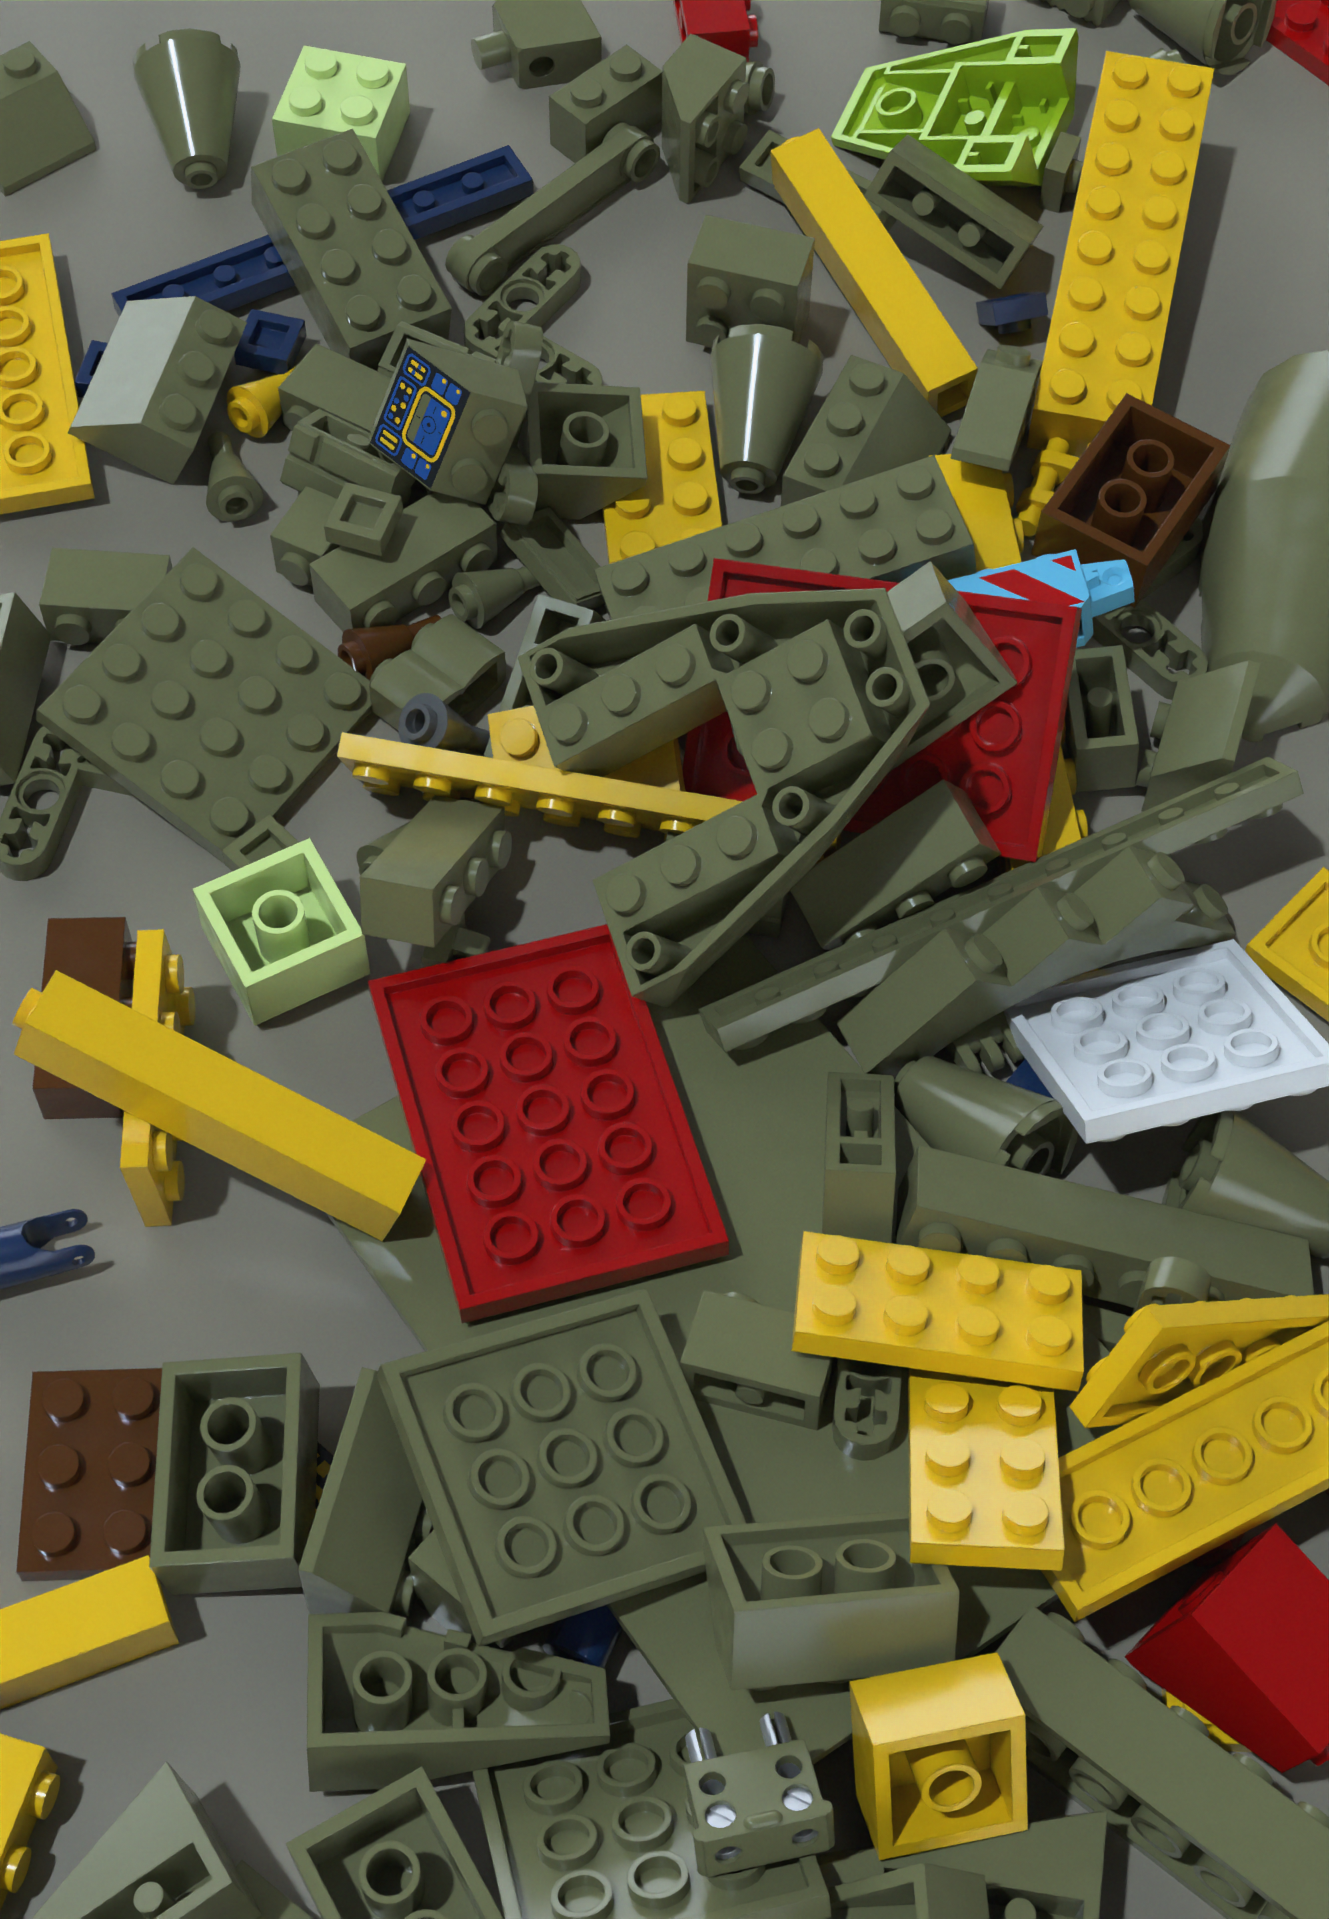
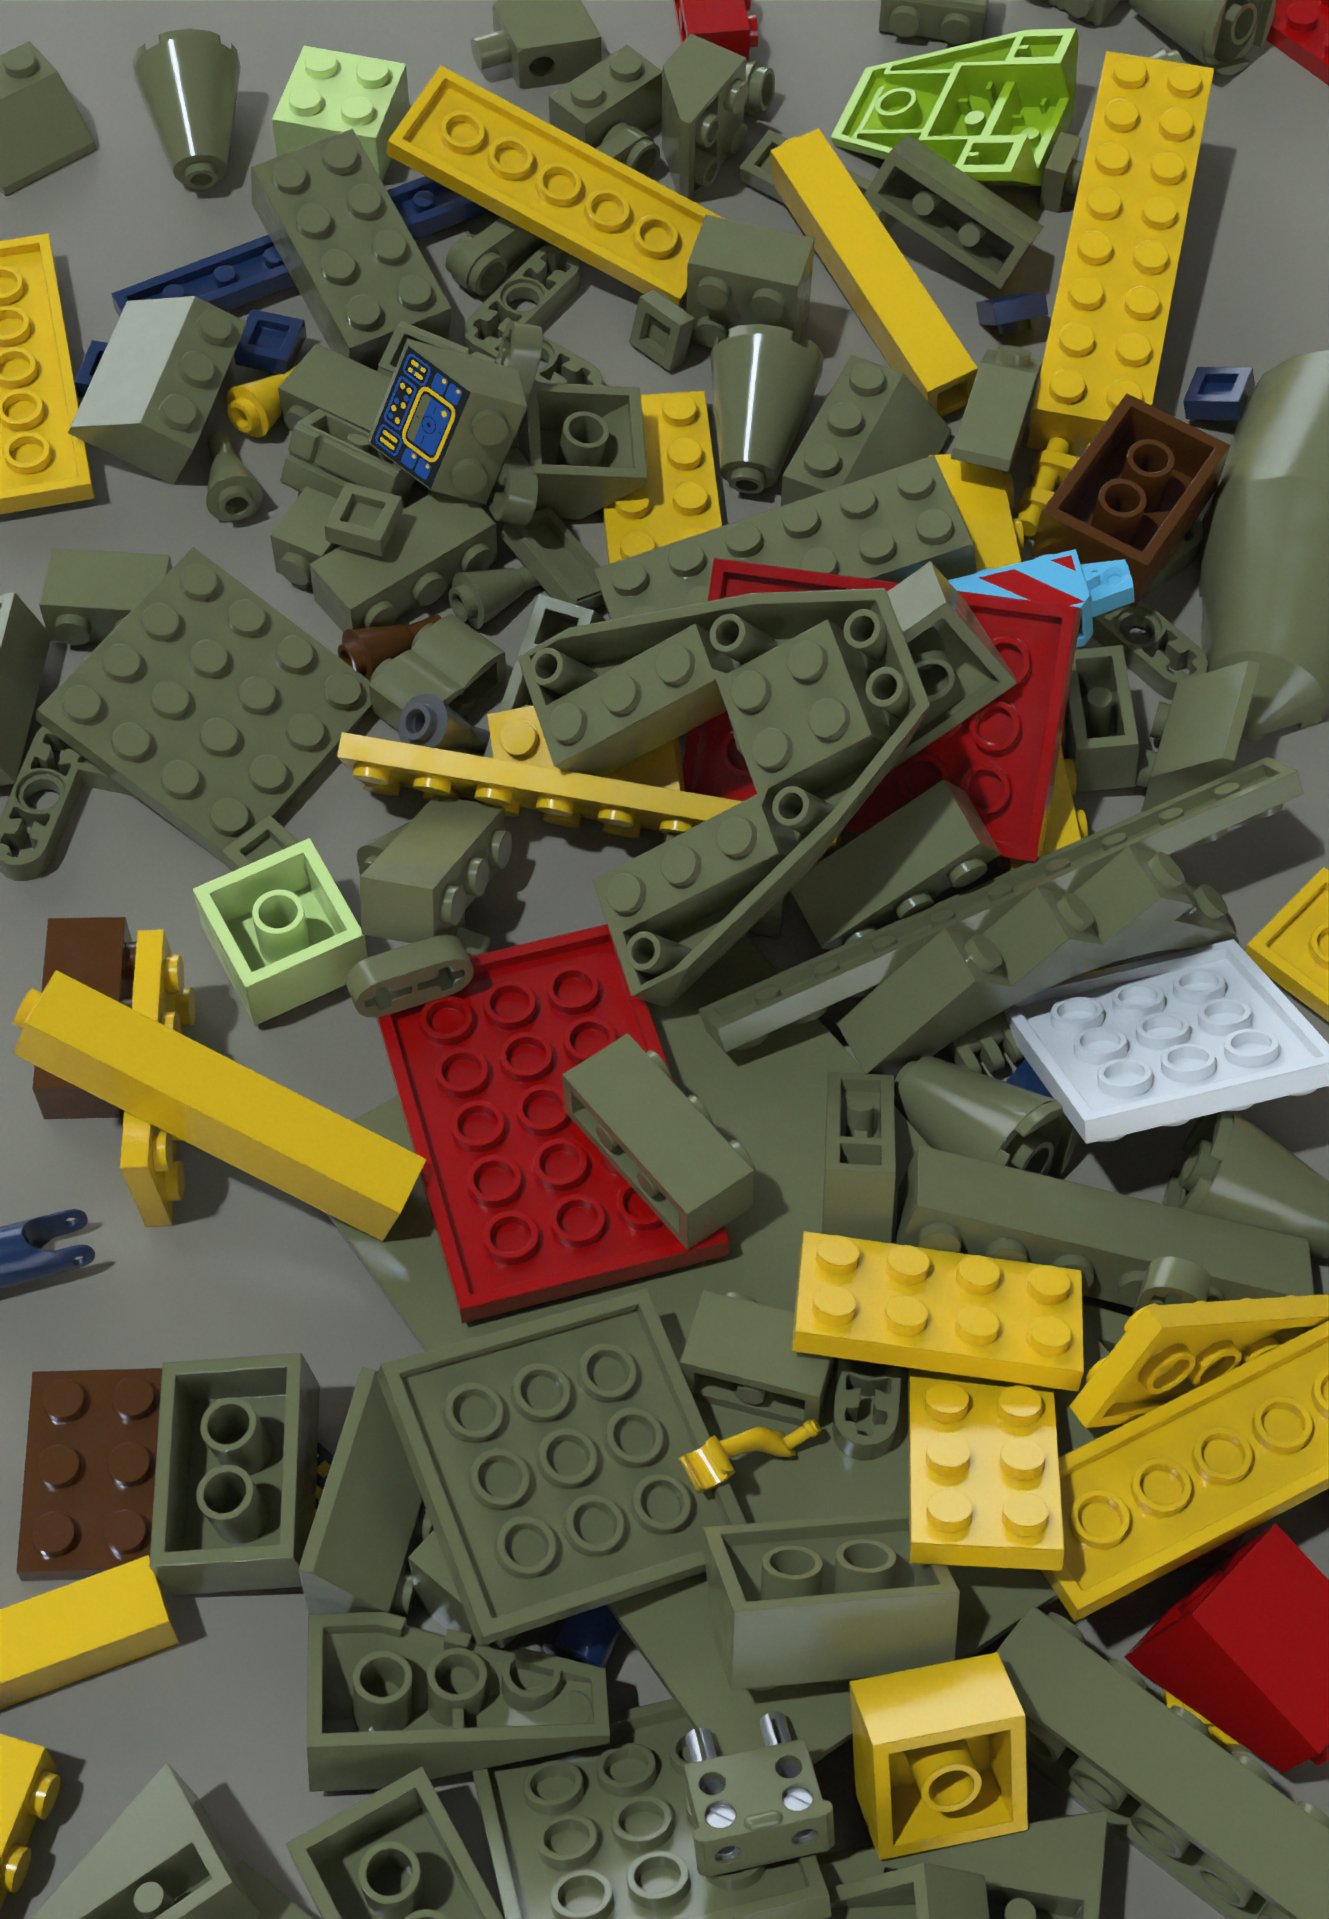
none -> olive beam [345,935,474,1018]
none -> yellow plate [386,65,725,307]
none -> olive brick [562,1034,756,1250]
none -> olive plate [629,290,695,371]
none -> yellow piece [679,1418,821,1493]
none -> dark blue plate [1183,367,1255,422]

